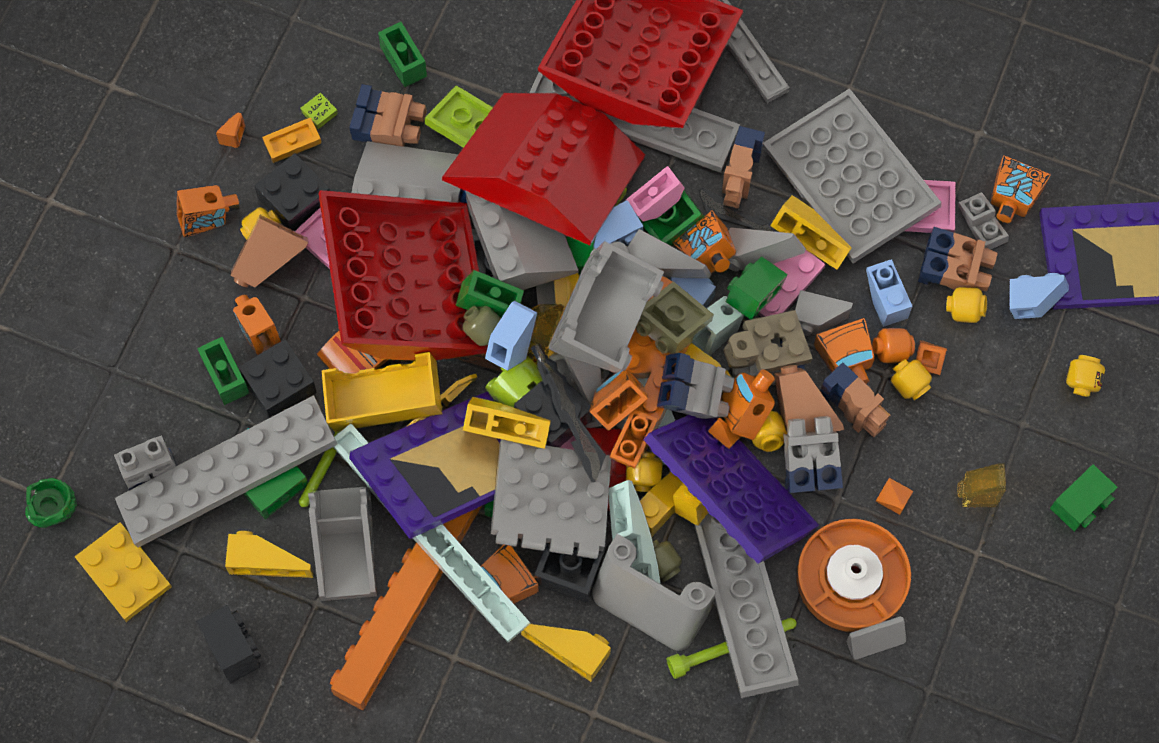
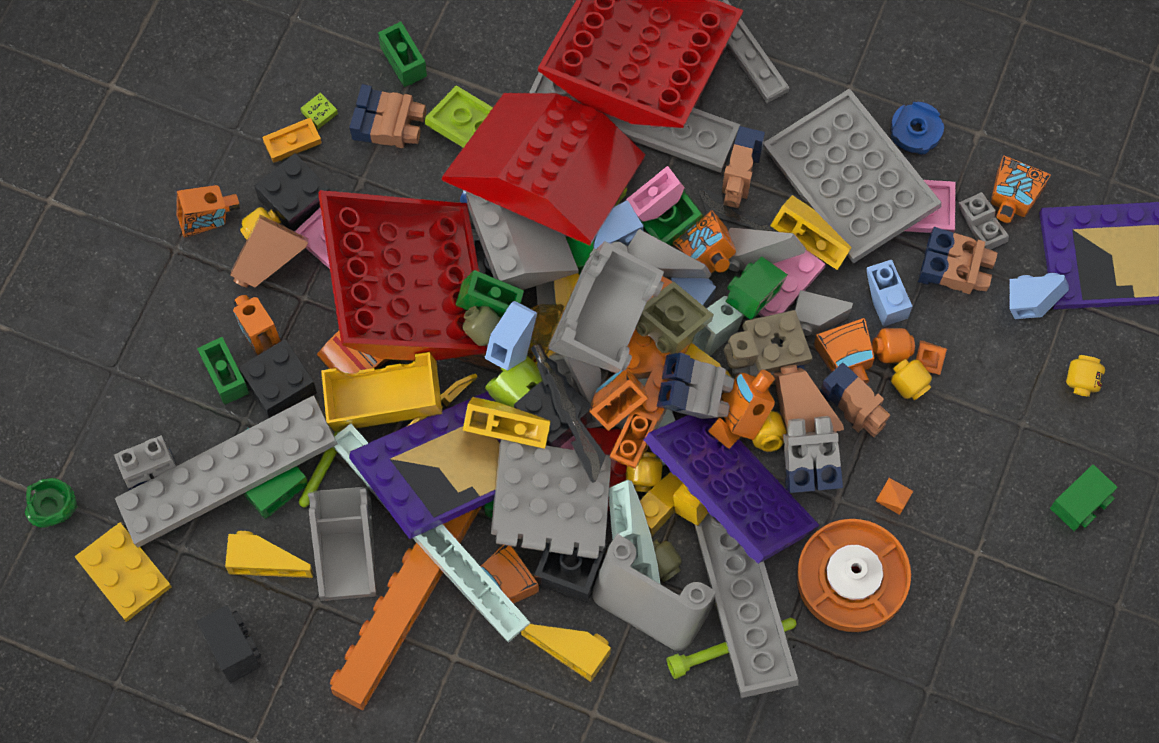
orange slope [216,113,245,148] -> none
light grey slope [351,141,464,203] -> none
light grey slope [846,616,906,660] -> none
yellow head [946,287,987,323] -> none
clear yellow slope [957,463,1006,507] -> none
none -> blue plate [890,102,944,154]

